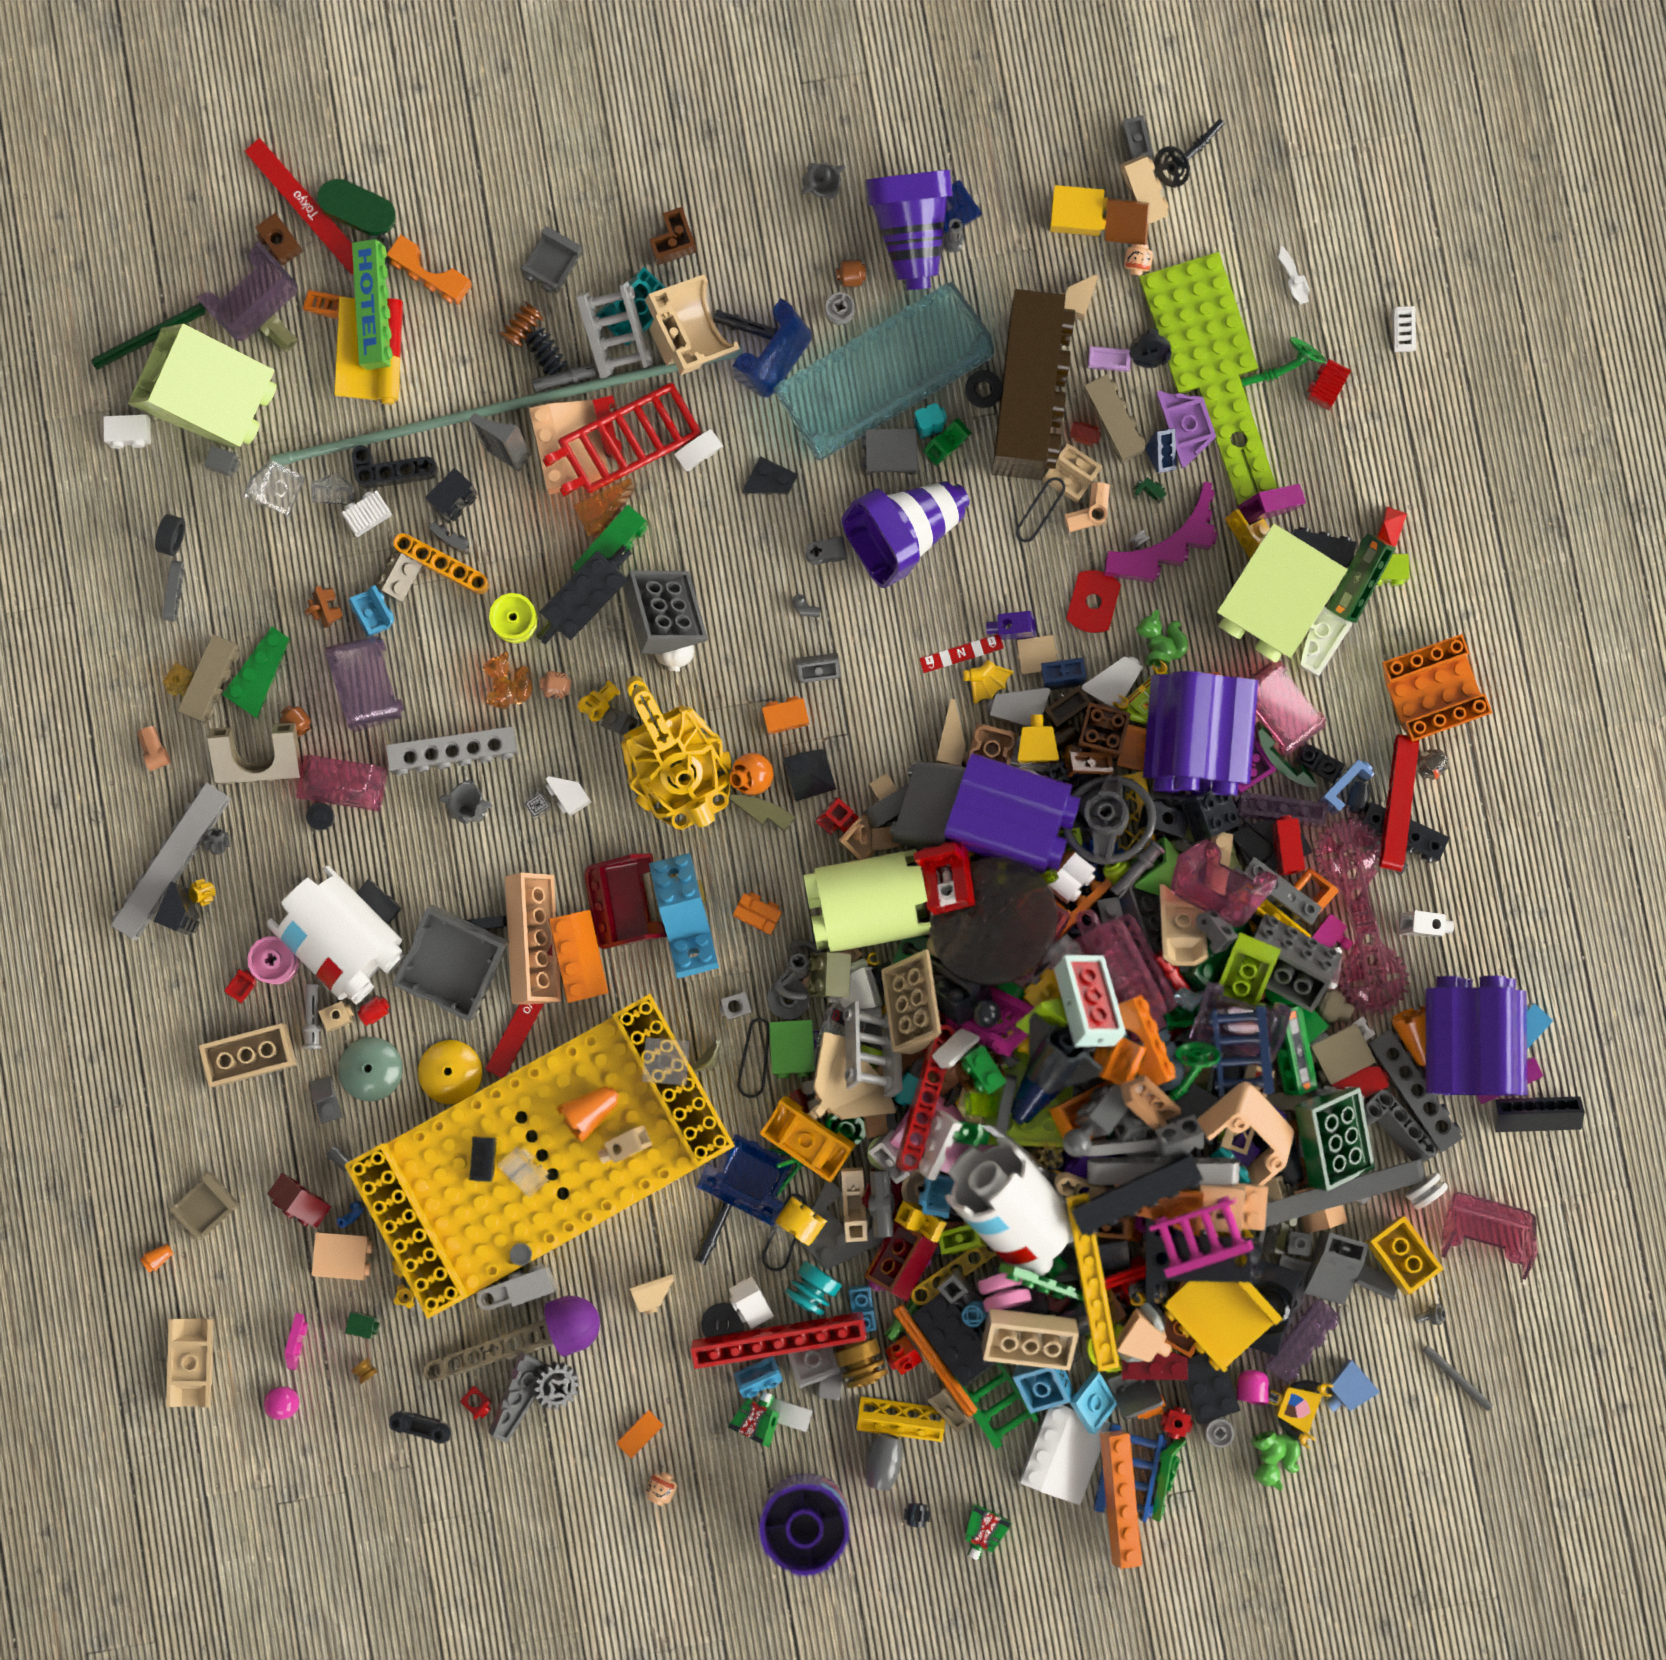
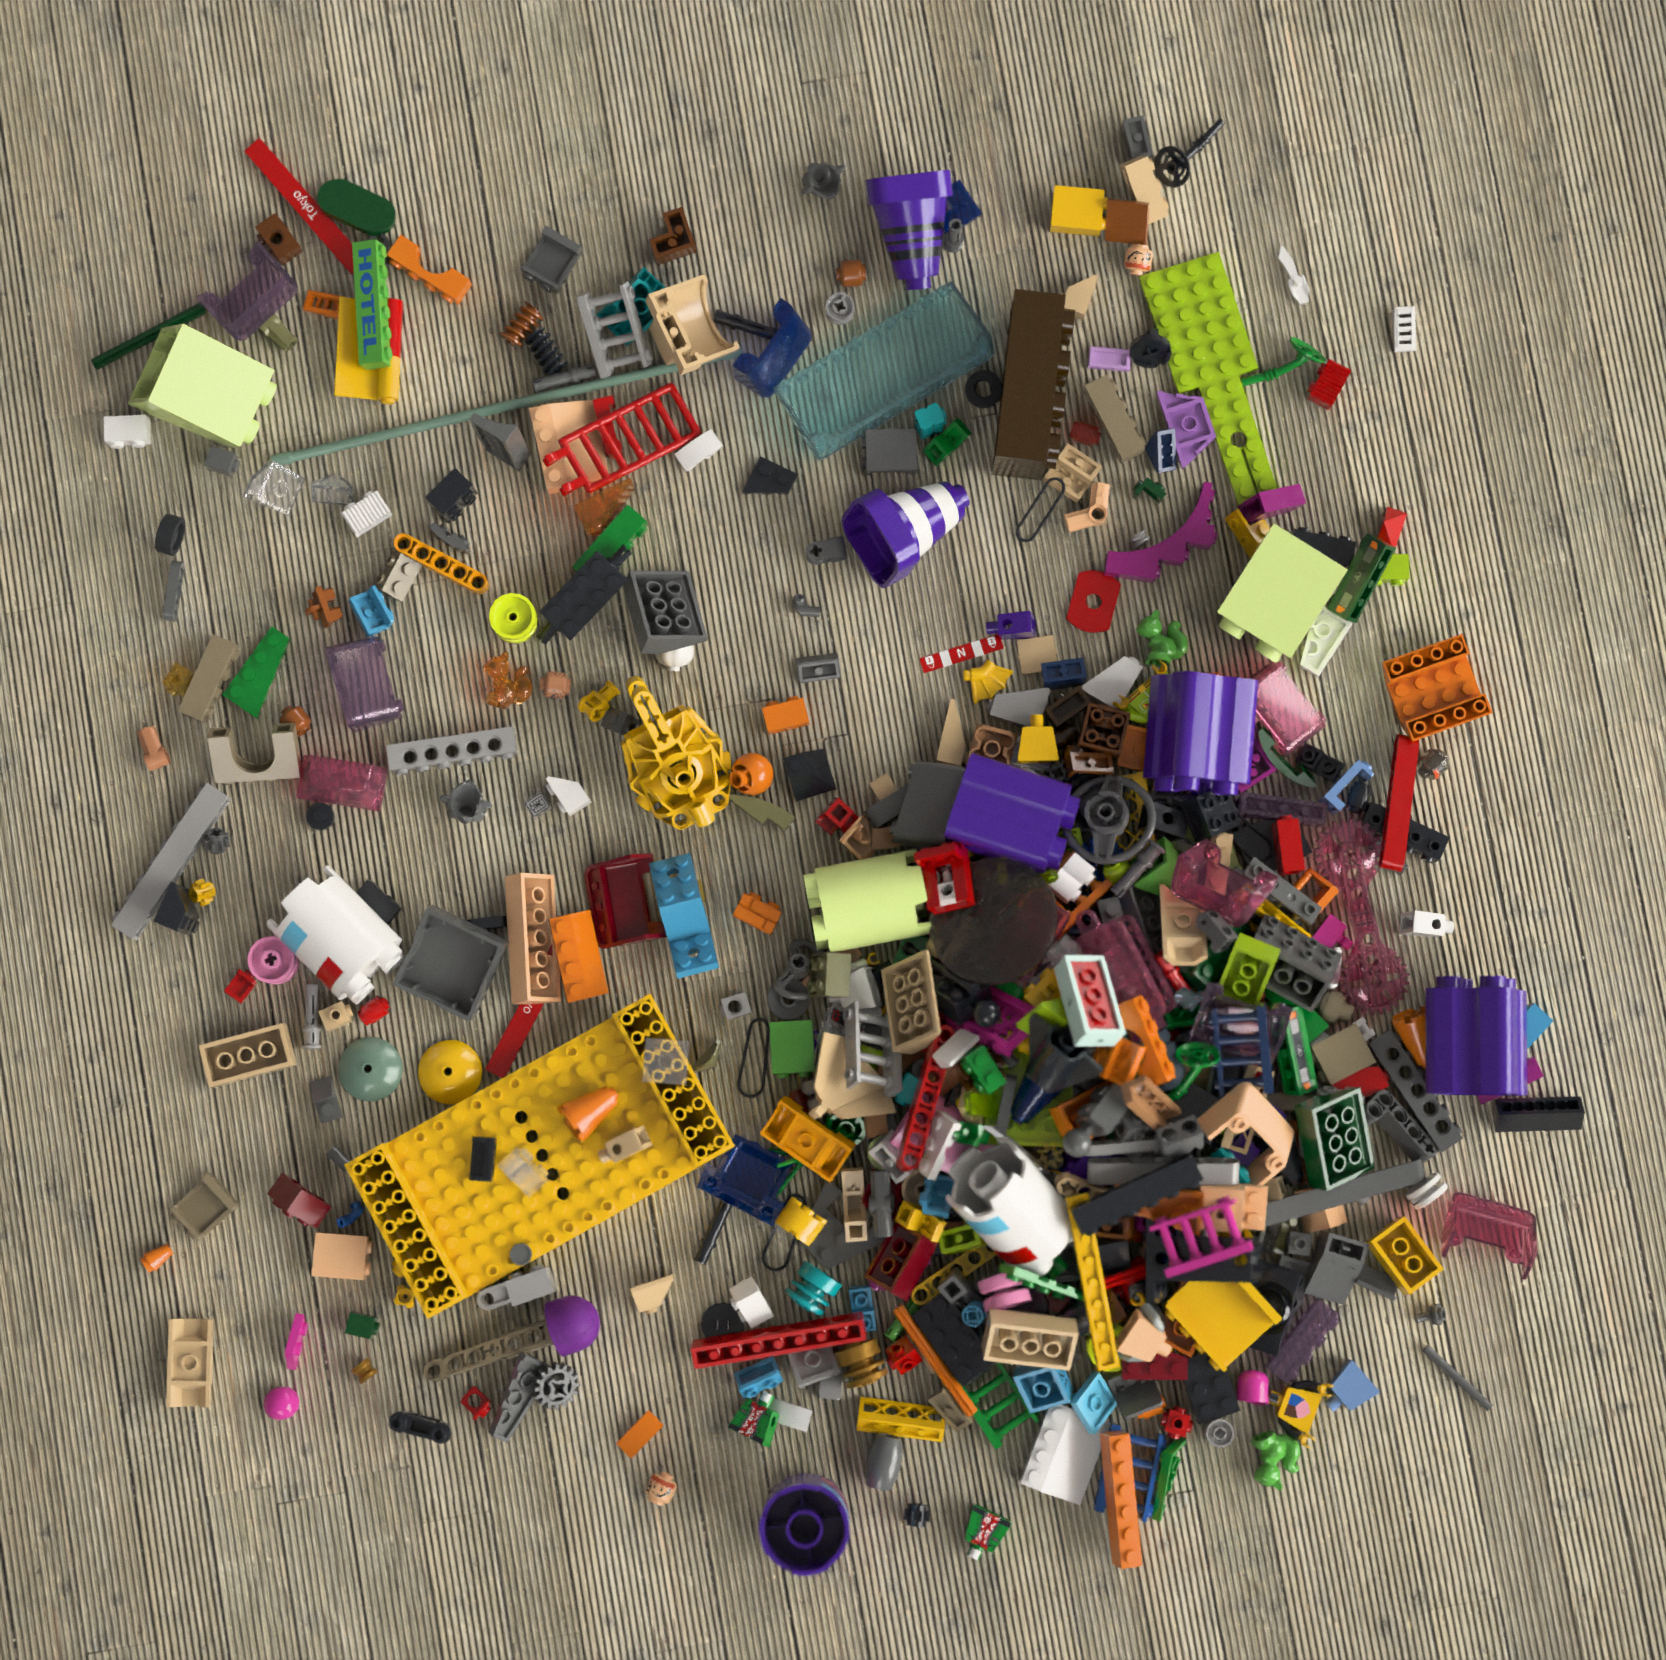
black beam [352,445,439,489] -> none

